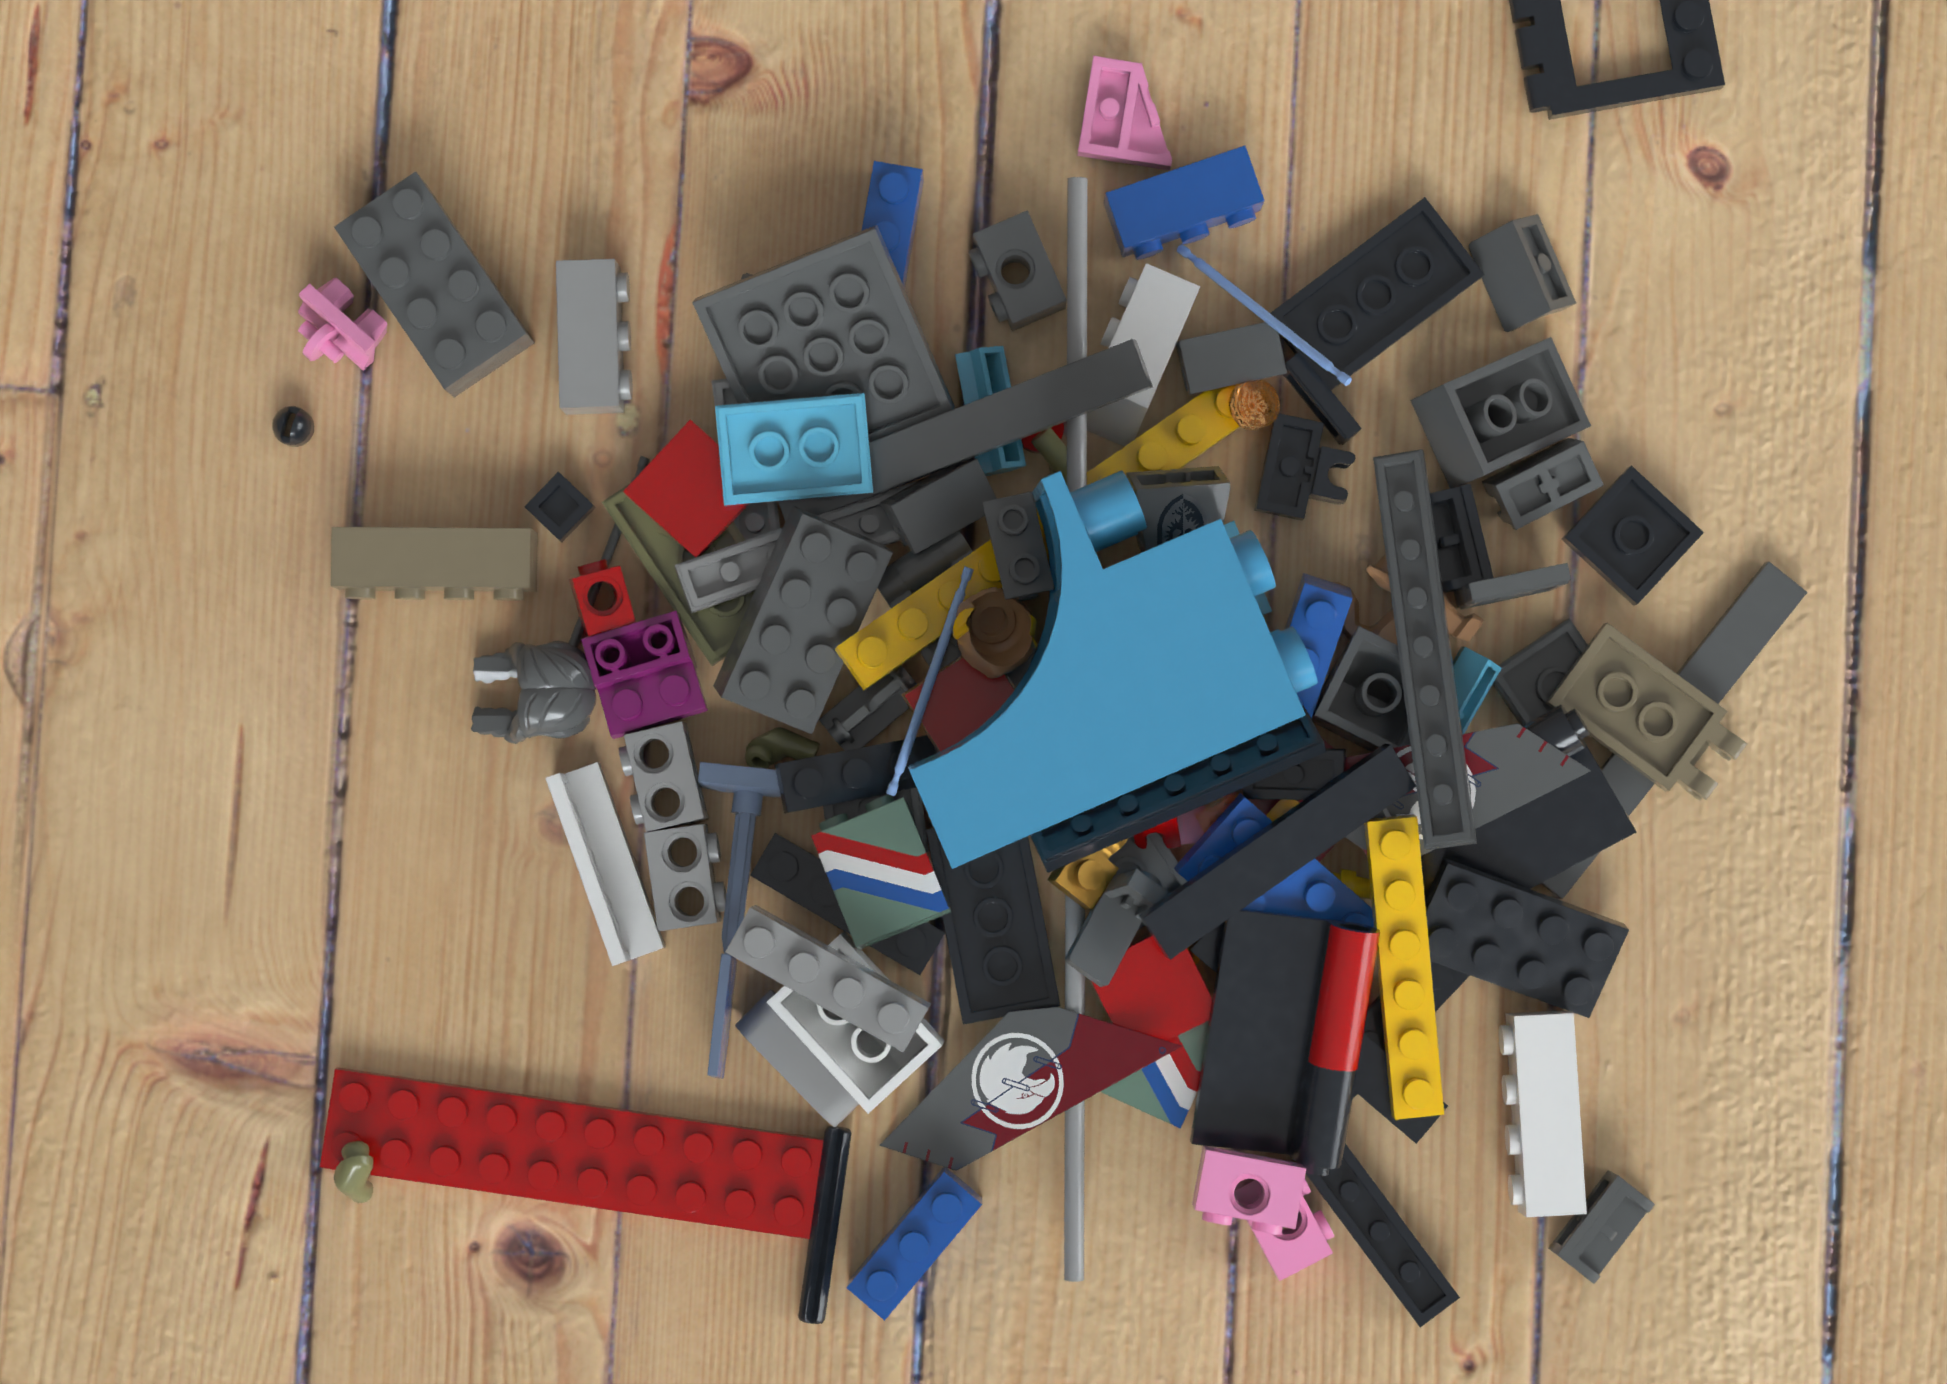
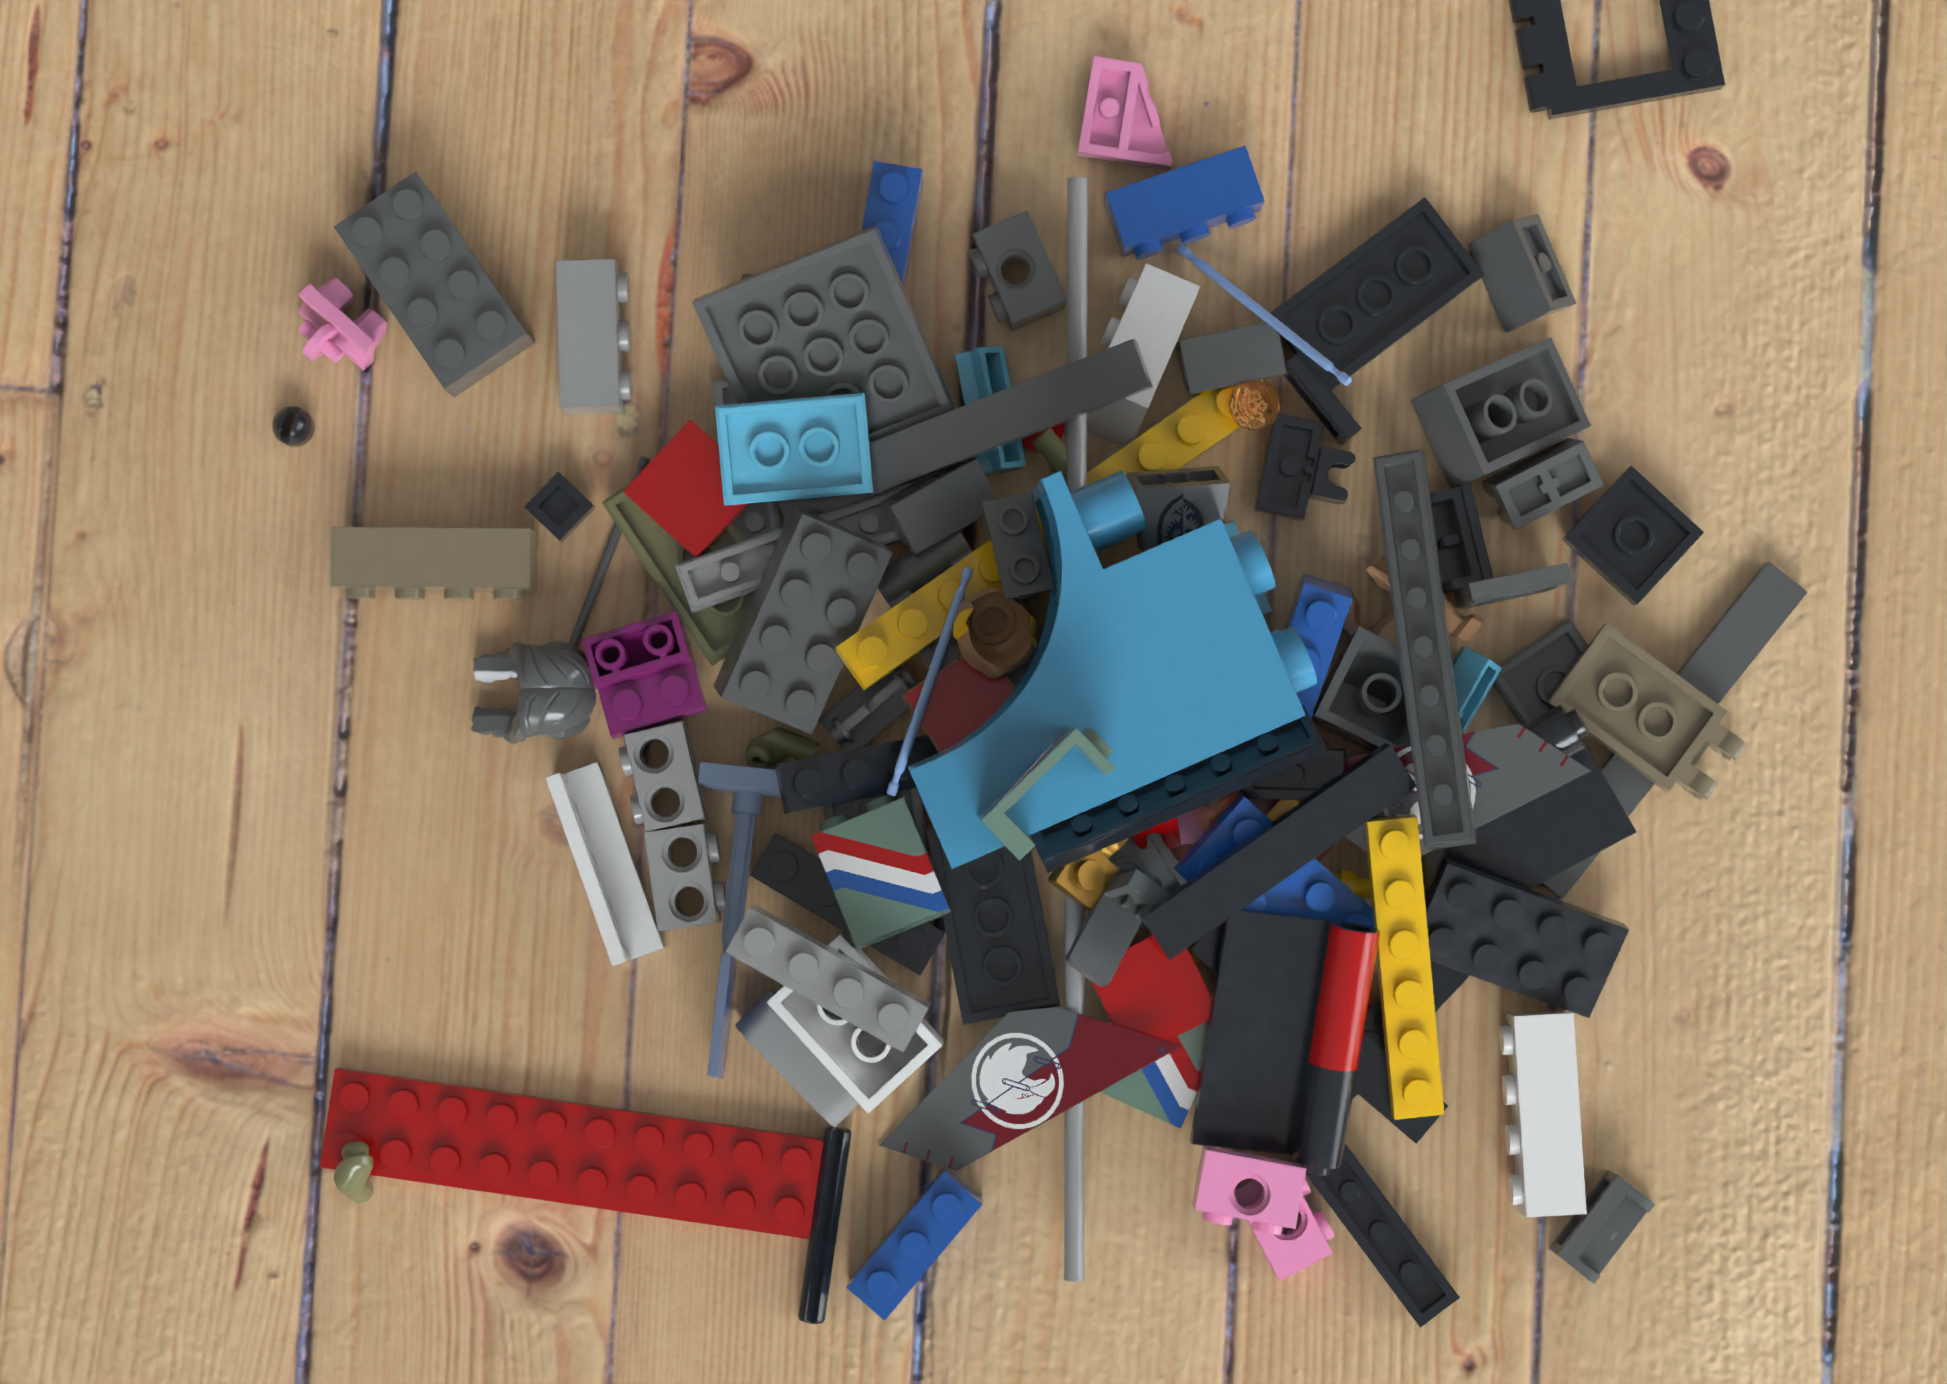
red brick [569,559,636,636] -> none
none -> sand green panel [978,727,1115,861]

